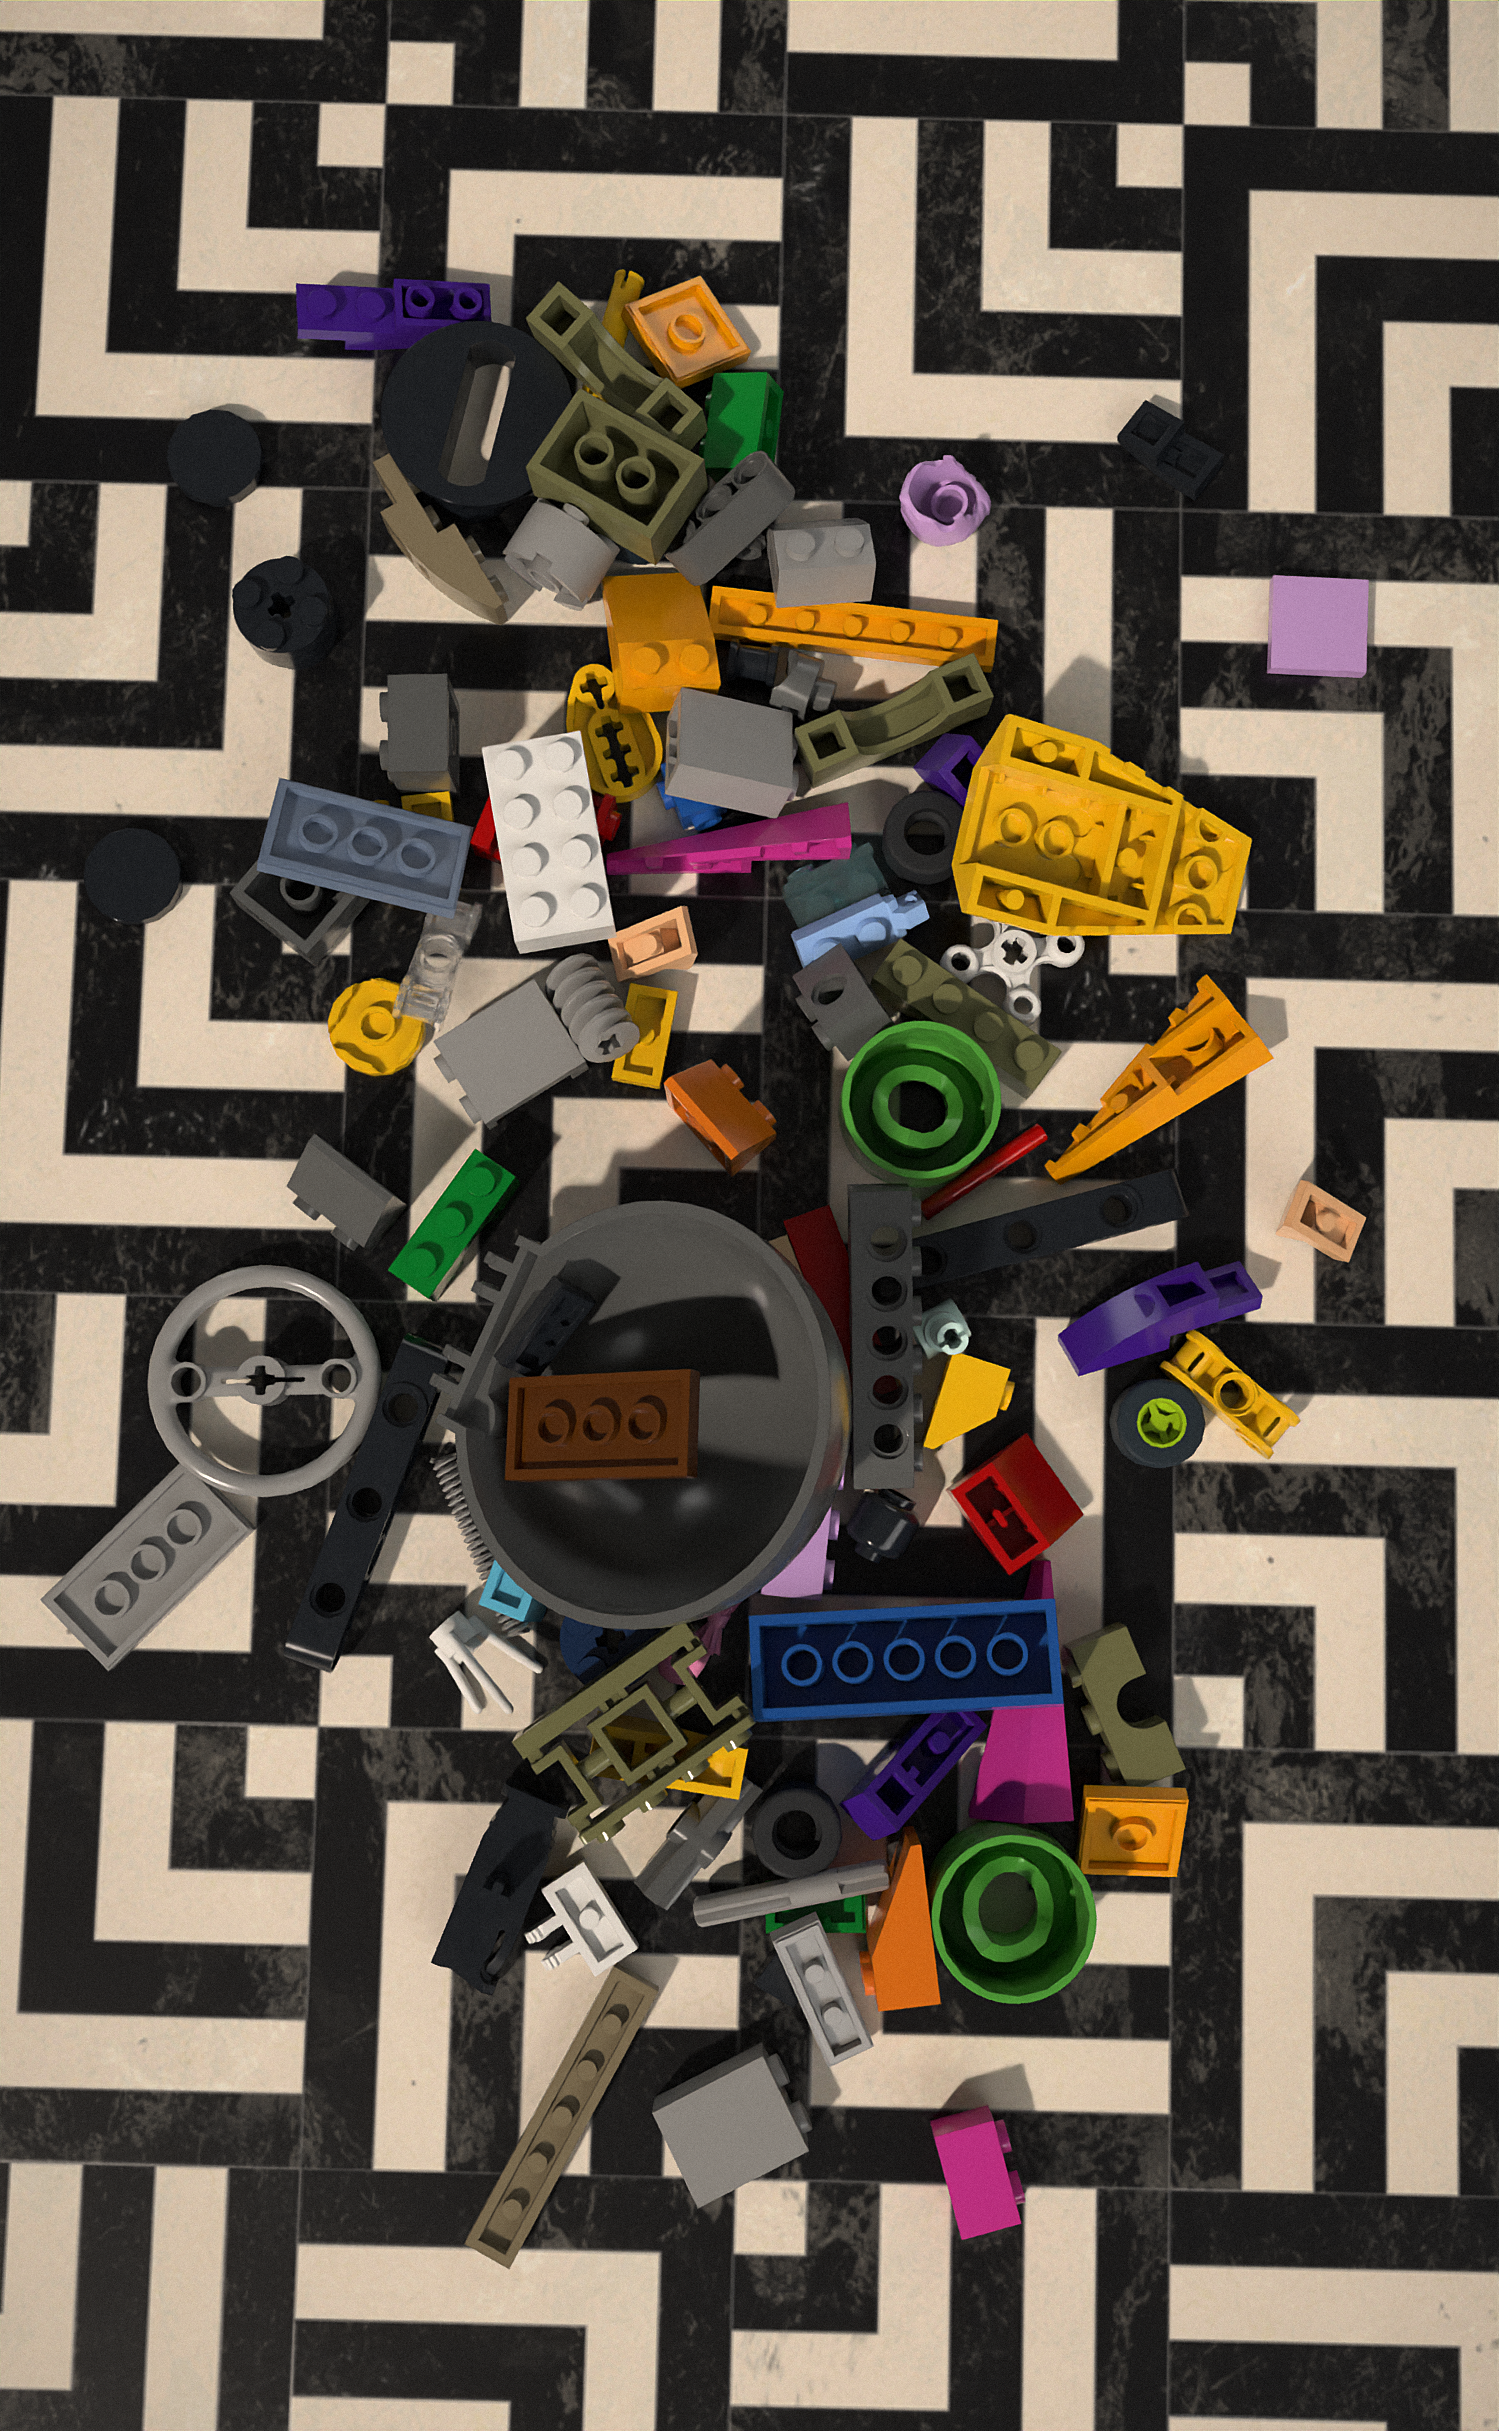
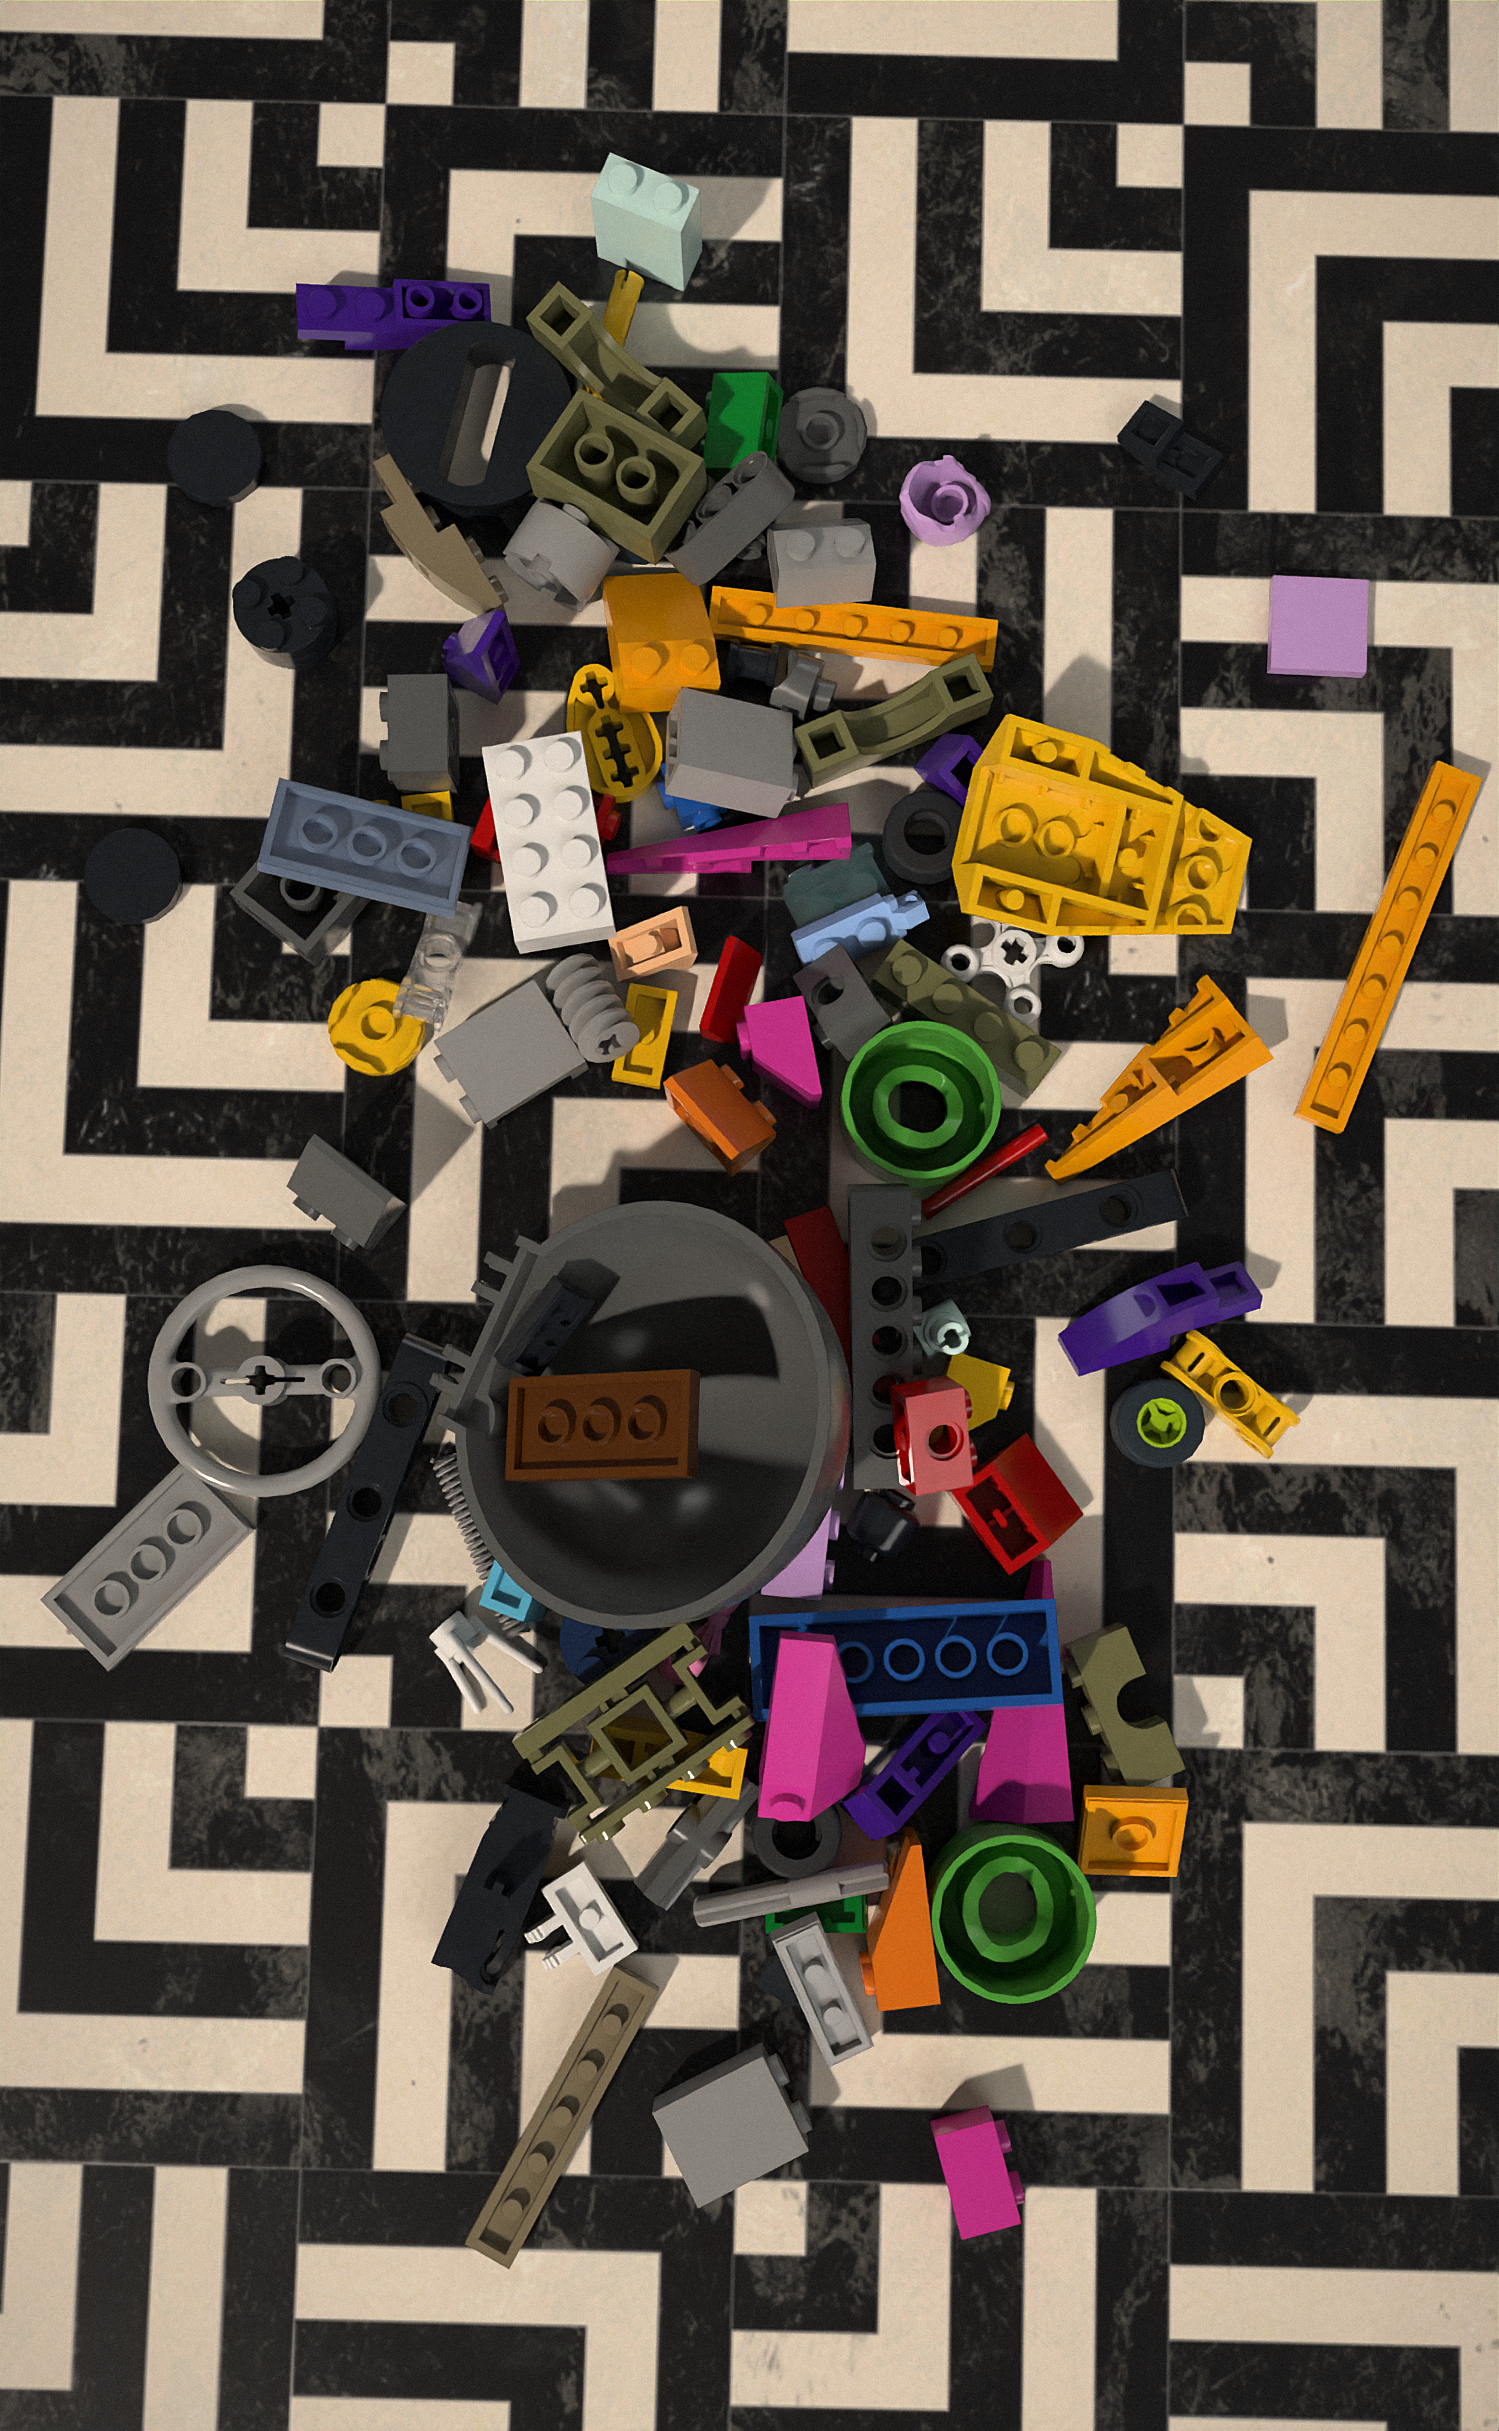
green arch [388,1149,521,1302] -> none
light orange tile [621,275,751,389] -> none
light nougat slope [1275,1180,1366,1262] -> none
none -> dark purple slope [441,609,521,705]
none -> light aqua brick [591,153,702,292]
none -> red slope [699,936,762,1045]
none -> dark pink slope [736,996,822,1109]
none -> dark pink wedge [757,1631,866,1822]
none -> dark grey tile [776,387,867,484]
none -> brick [889,1375,977,1496]
none -> light orange plate [1293,761,1483,1134]

